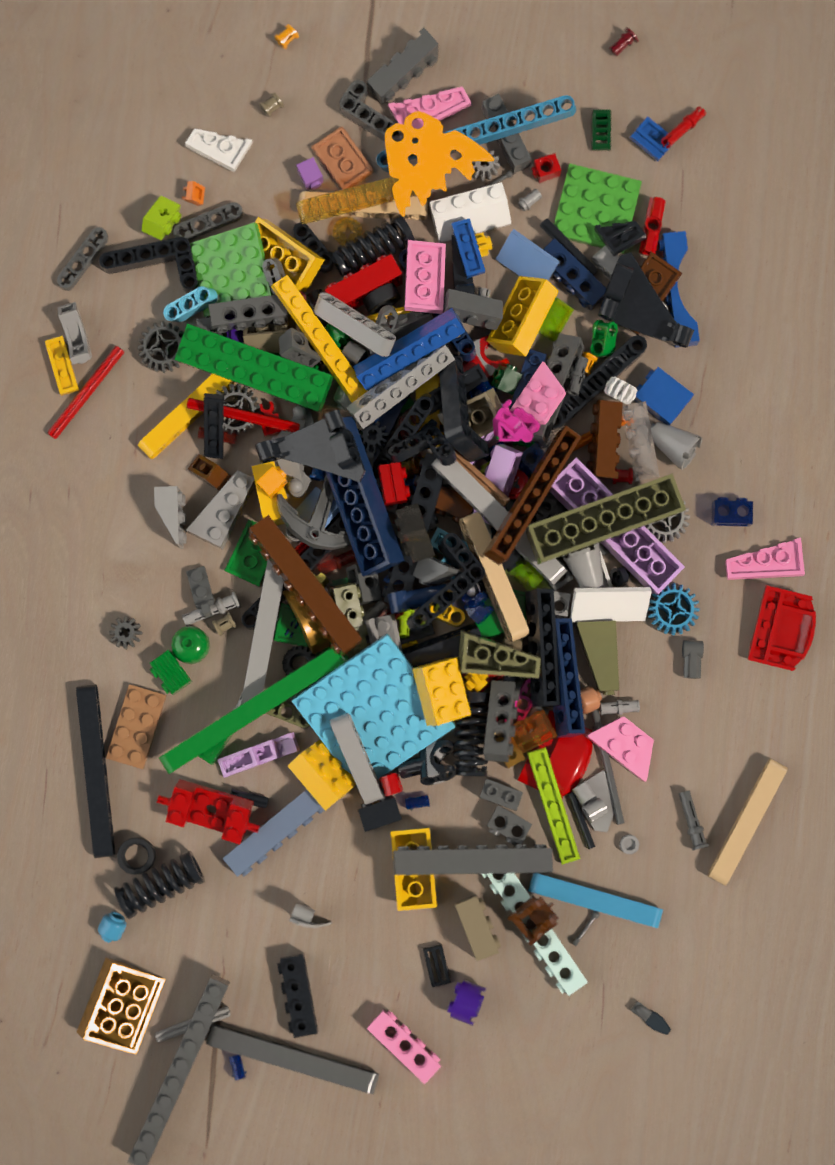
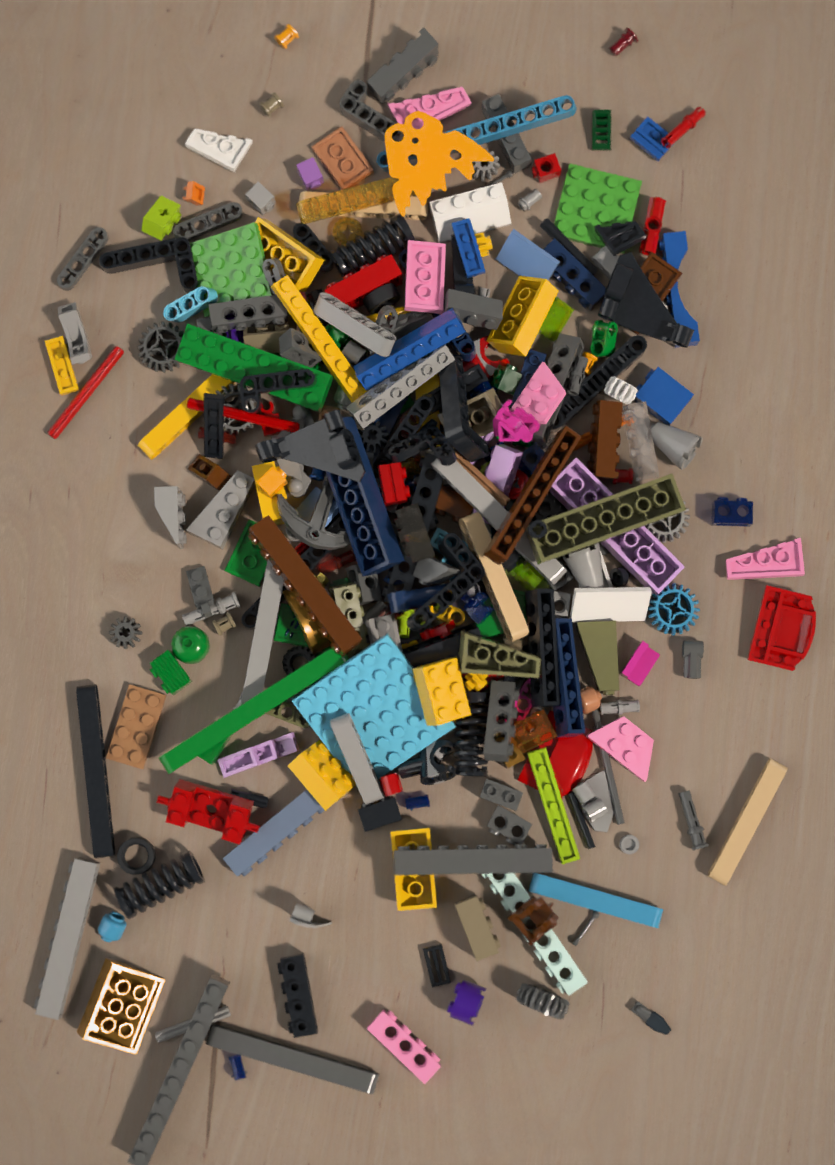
none -> light grey brick [34,858,100,1020]
none -> black beam [240,369,317,414]
none -> light grey brick [245,181,276,215]
none -> red plate [420,620,456,640]
none -> dark grey gear [516,983,570,1019]
none -> black bush [528,520,547,539]
none -> dark pink panel [620,641,660,686]

